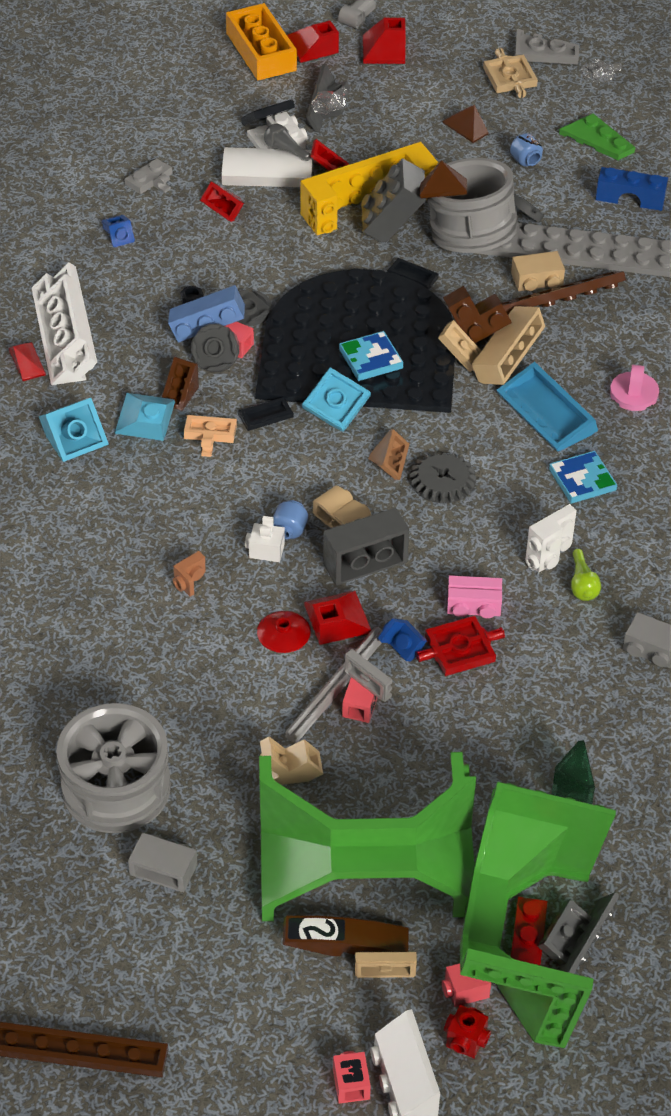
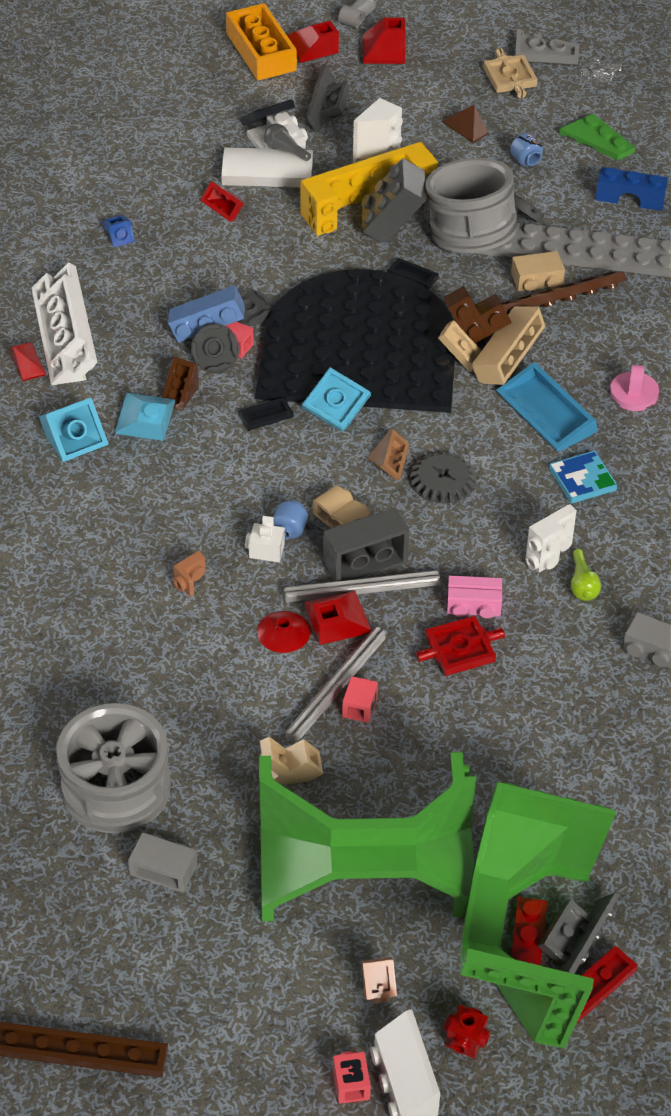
light grey plate [124,158,173,194] -> none
black tile [180,286,204,304] -> none
light nougat plate [184,415,237,457] -> none
reddish brown slope [283,916,409,956] -> none
red slope [310,139,349,171] -> none
clear piece [311,87,347,115] -> none
tile [339,331,403,381] -> none
light grey tile [345,649,392,702] -> none
tan tile [355,952,417,978] -> none
blue bracket [378,618,427,662] -> none
reddish brown slope [420,160,467,198] -> none
coral brick [442,963,491,1007] -> none
clear green slope [551,740,595,804] -> none
none -> light grey axle [284,570,440,602]
none -> white slope [353,98,403,163]
none -> bracket [361,957,397,1003]
none -> red plate [576,945,638,1024]

